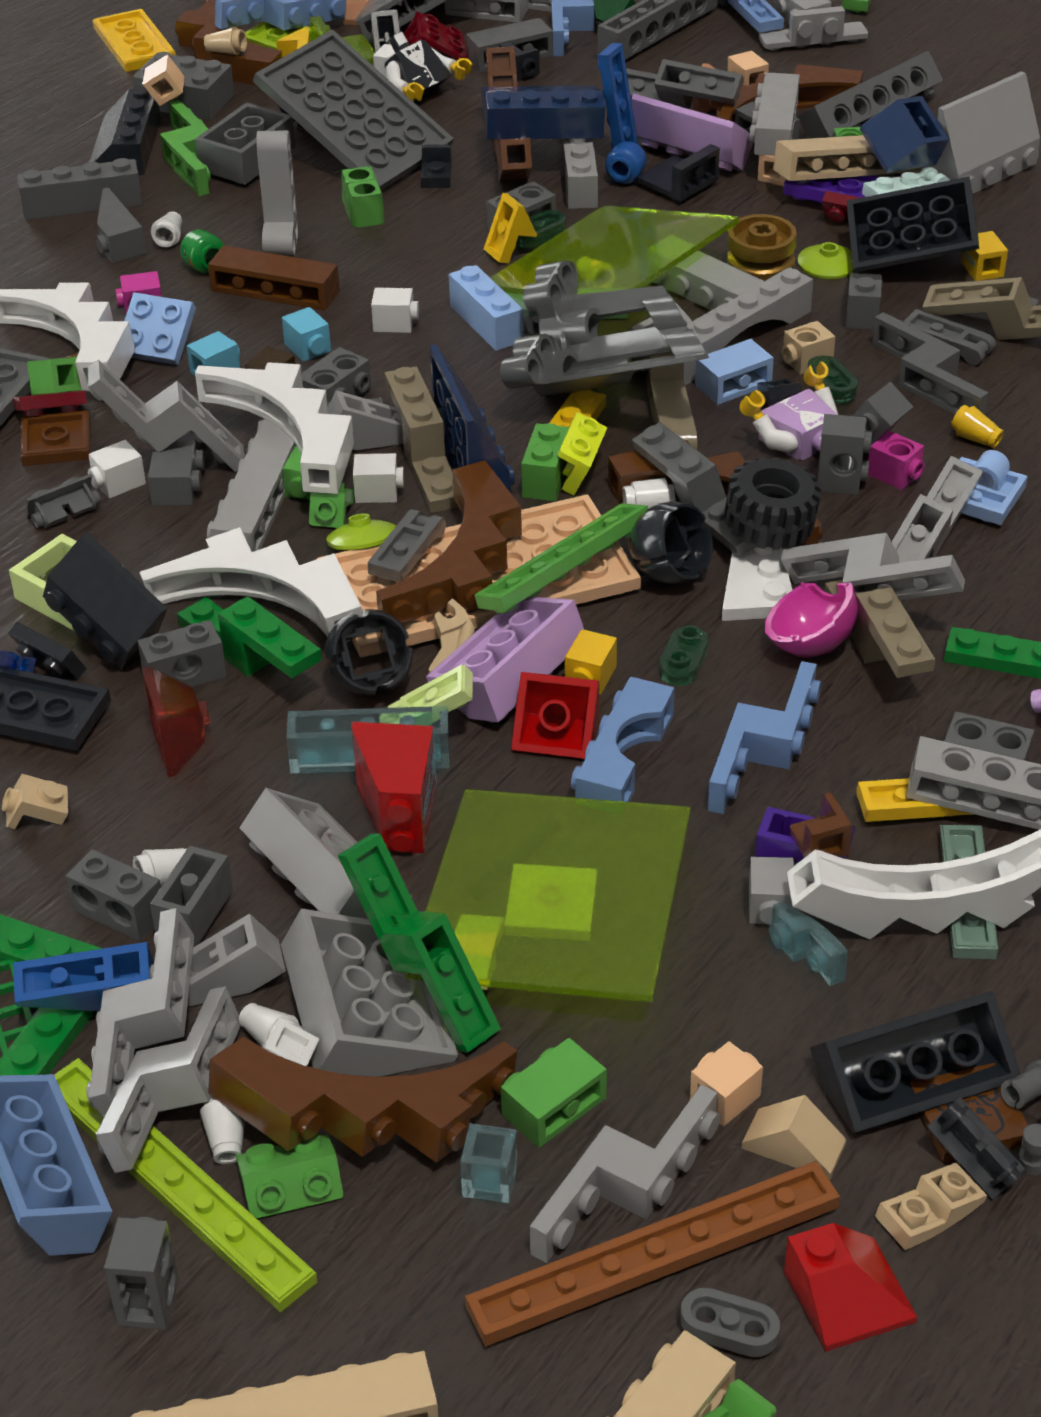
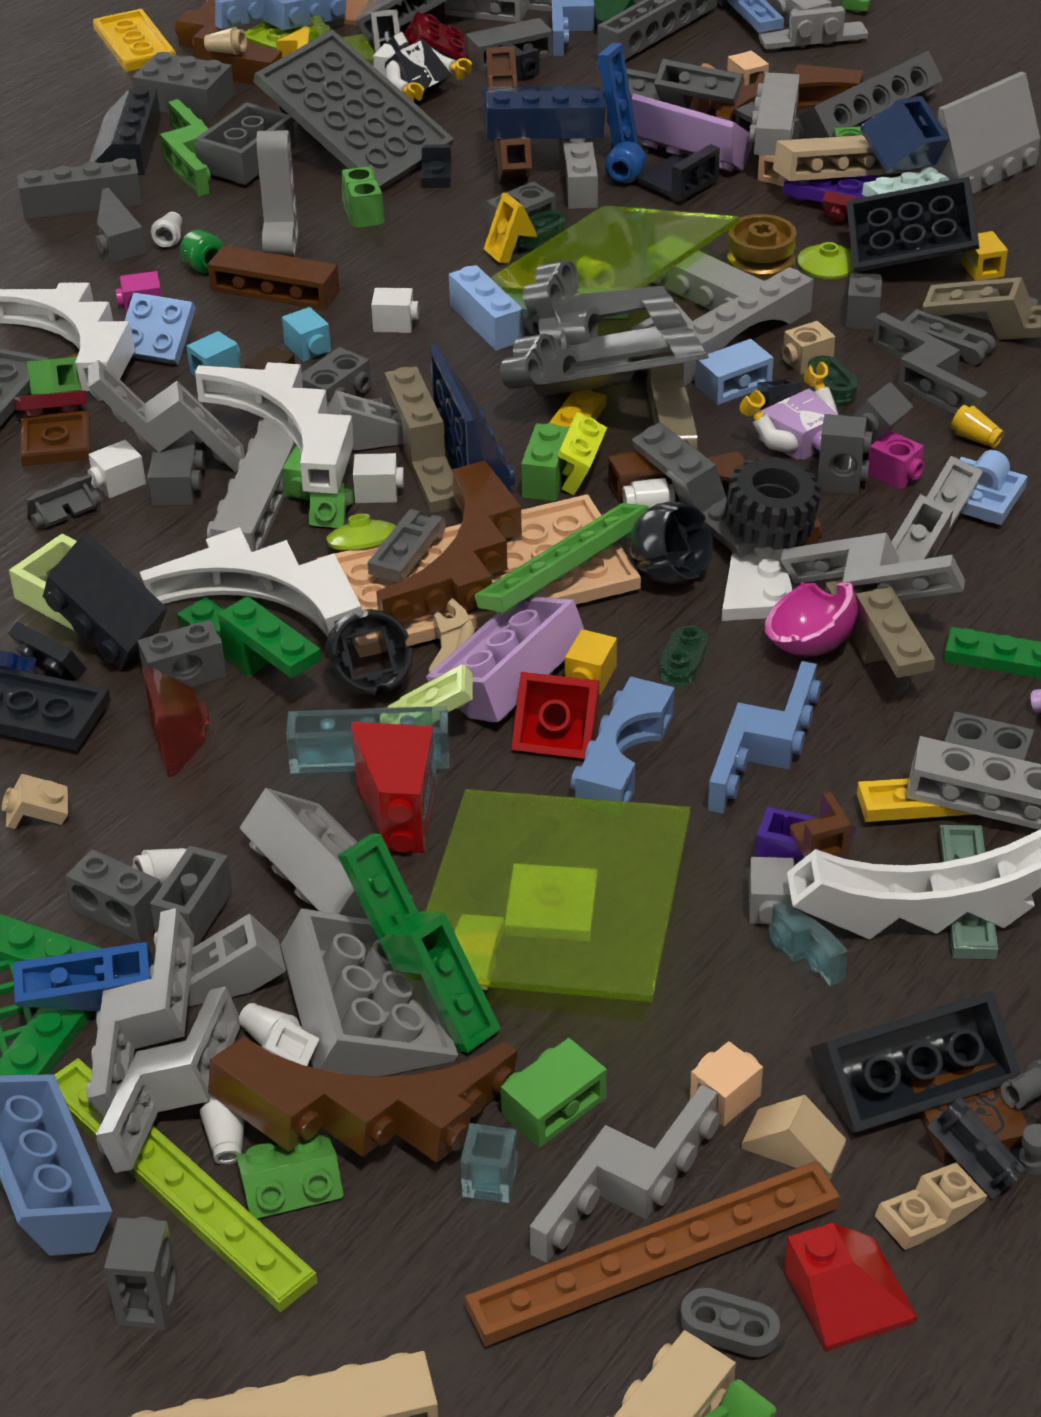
light nougat brick [143,55,185,106] -> none

